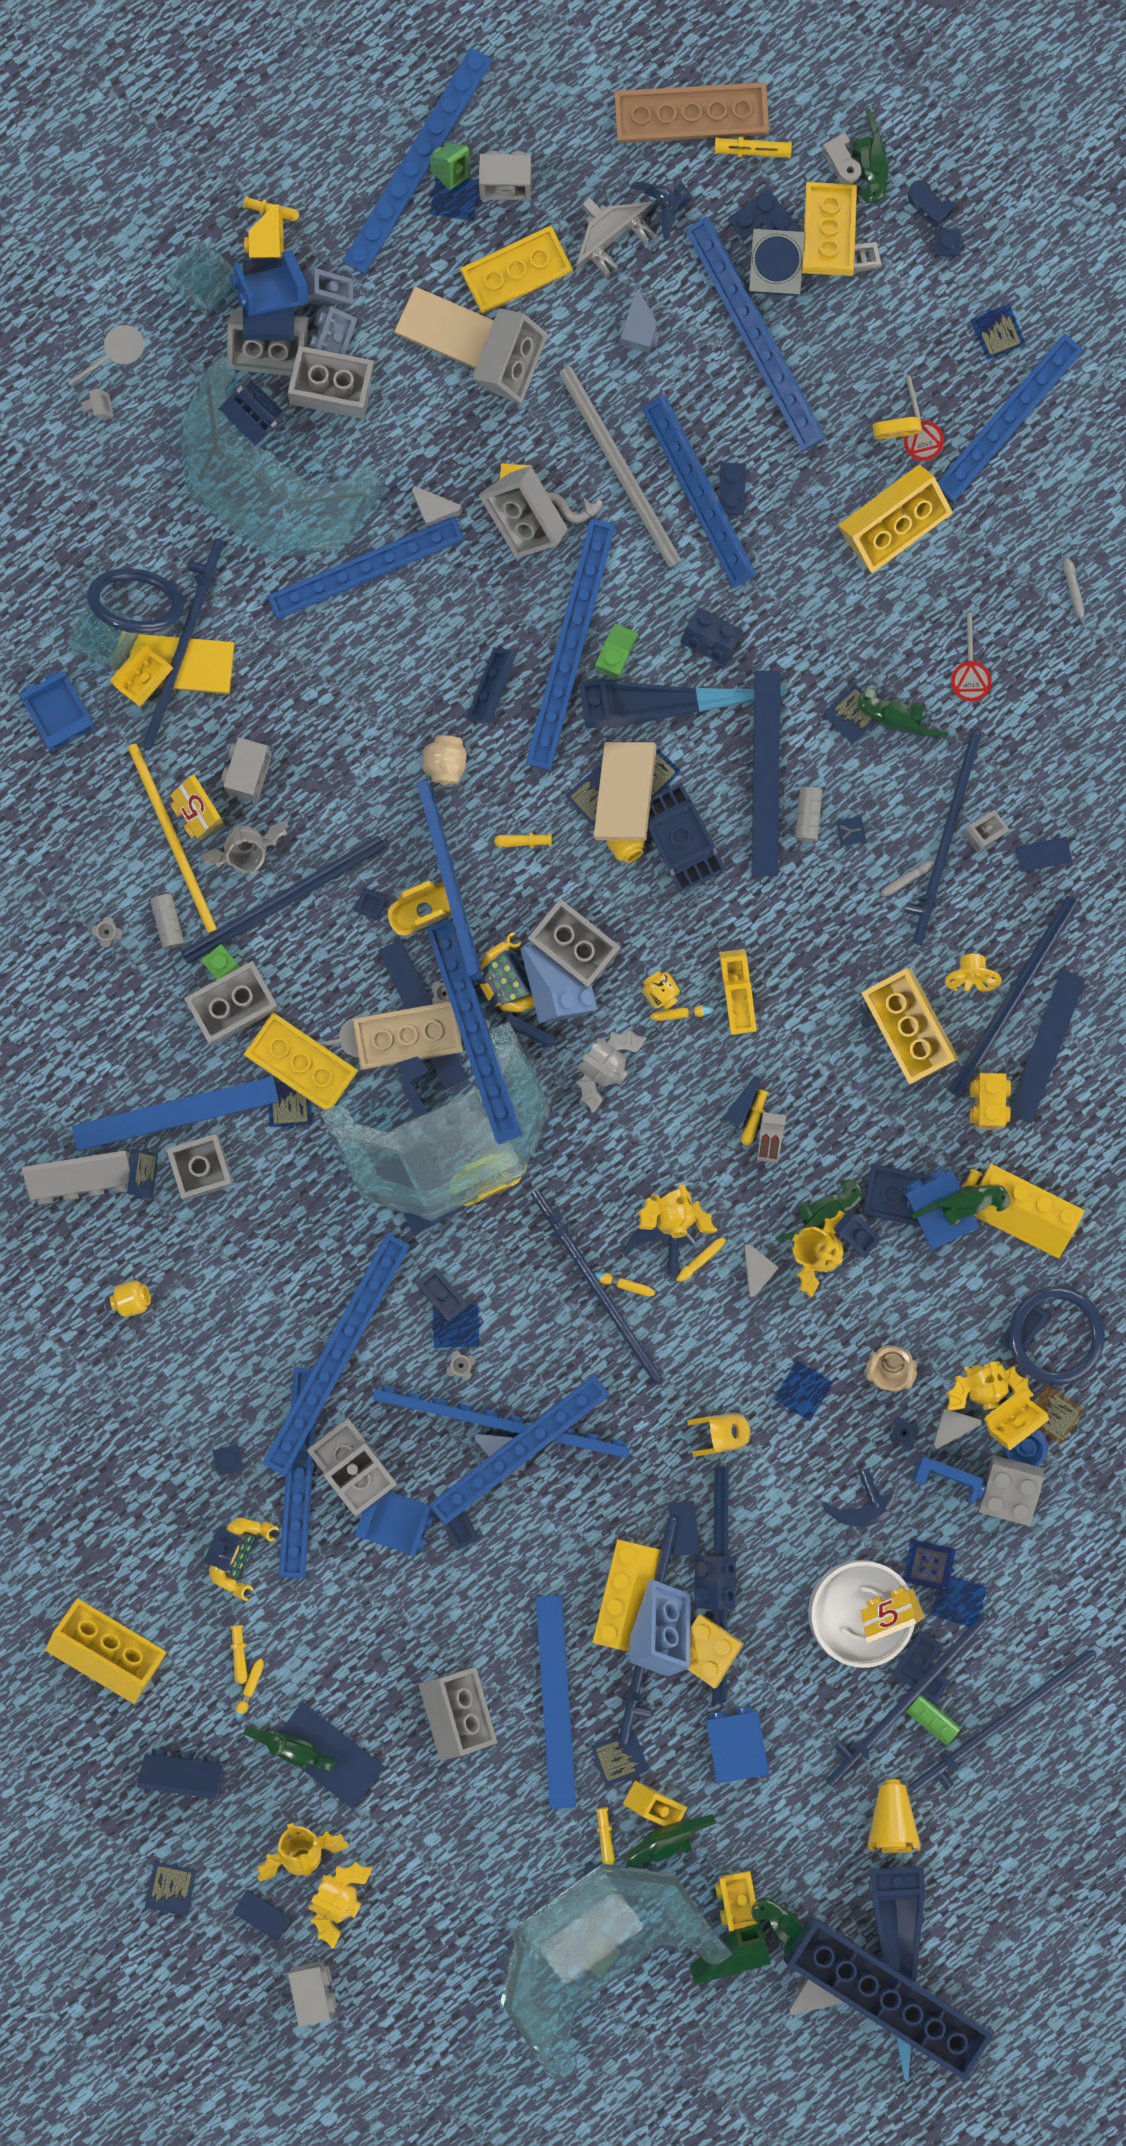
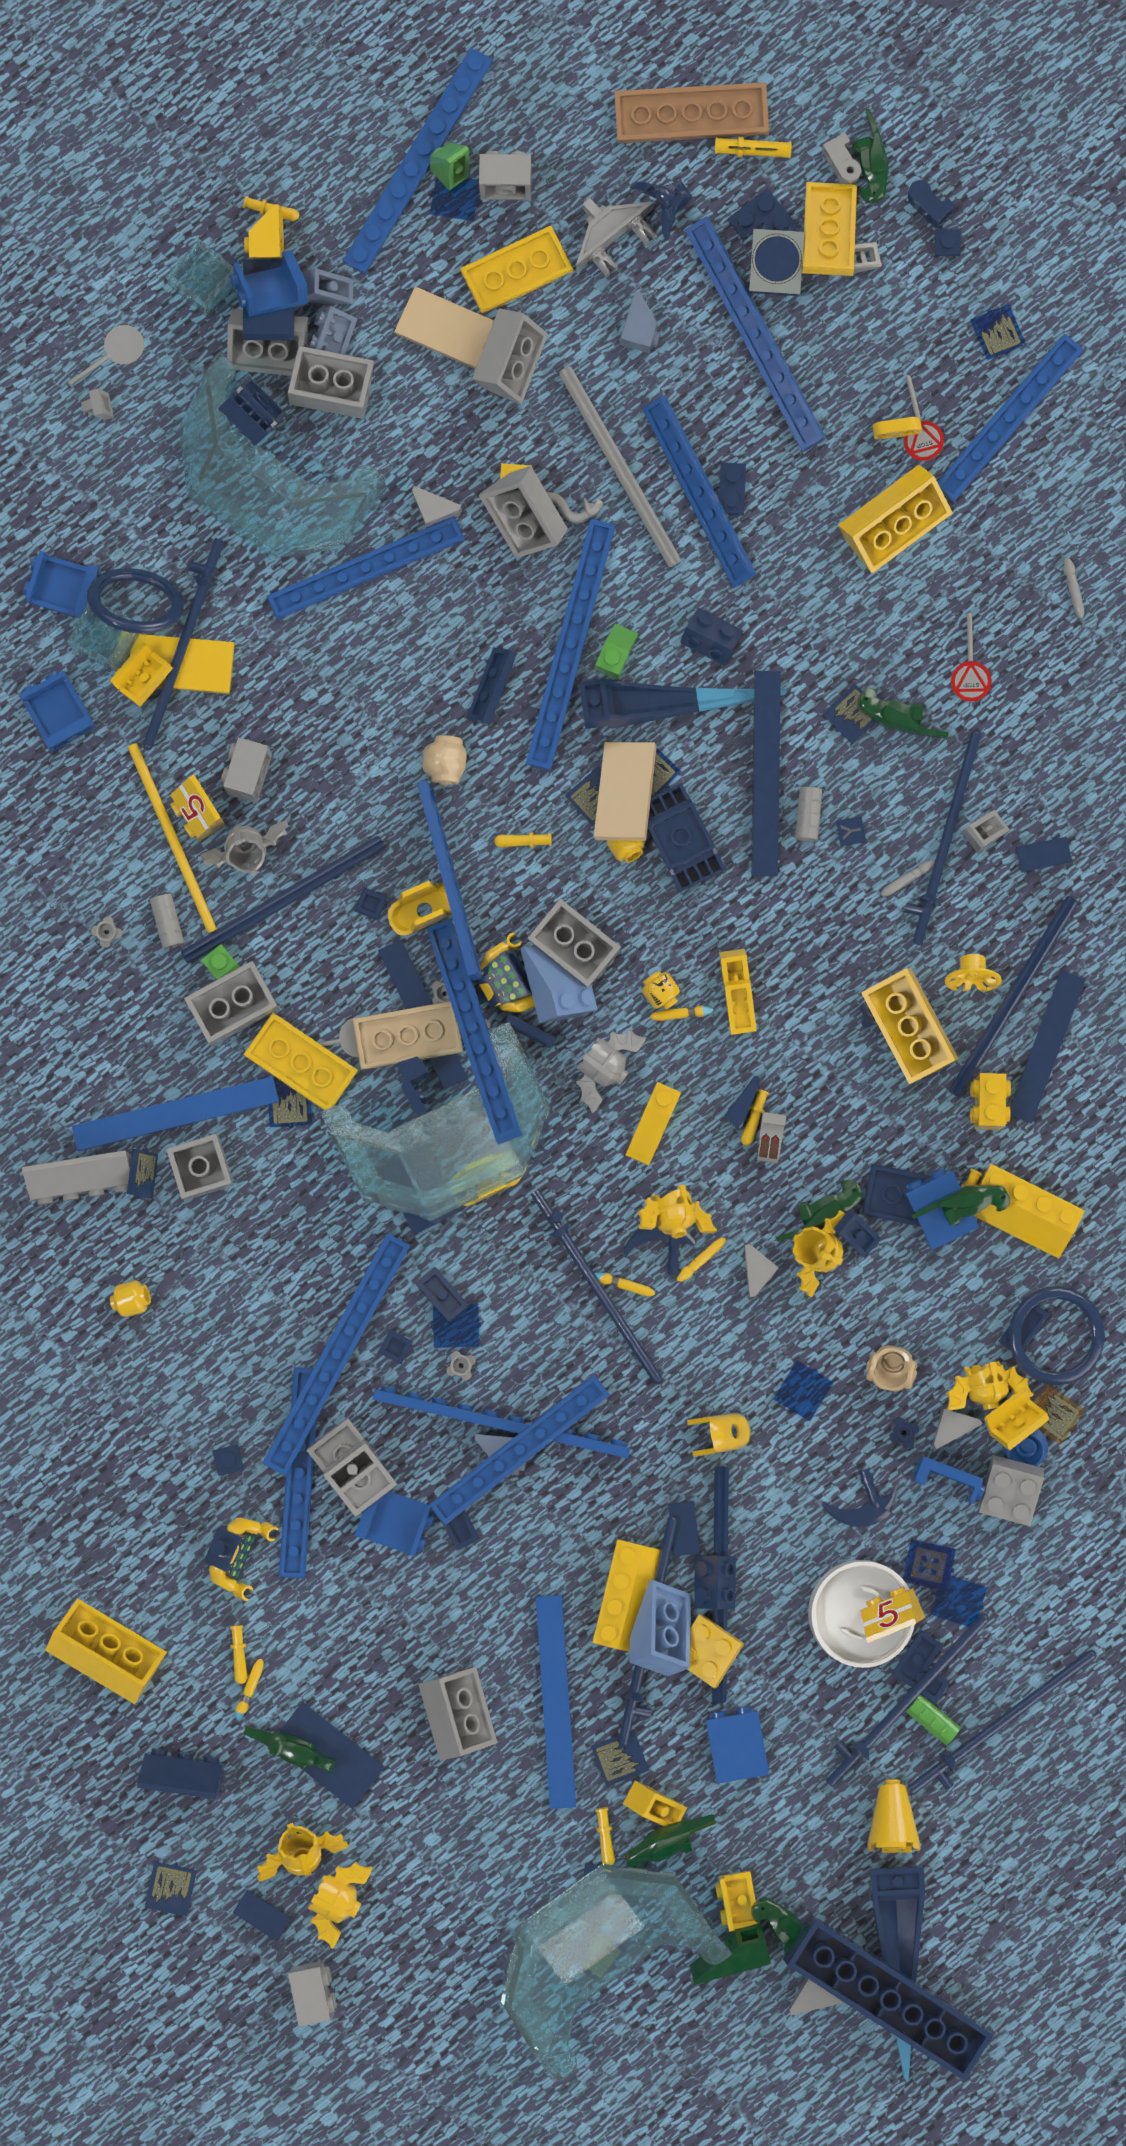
none -> blue panel [23,551,102,620]
none -> dark blue plate [378,1330,413,1365]
none -> yellow slope [626,1082,681,1166]

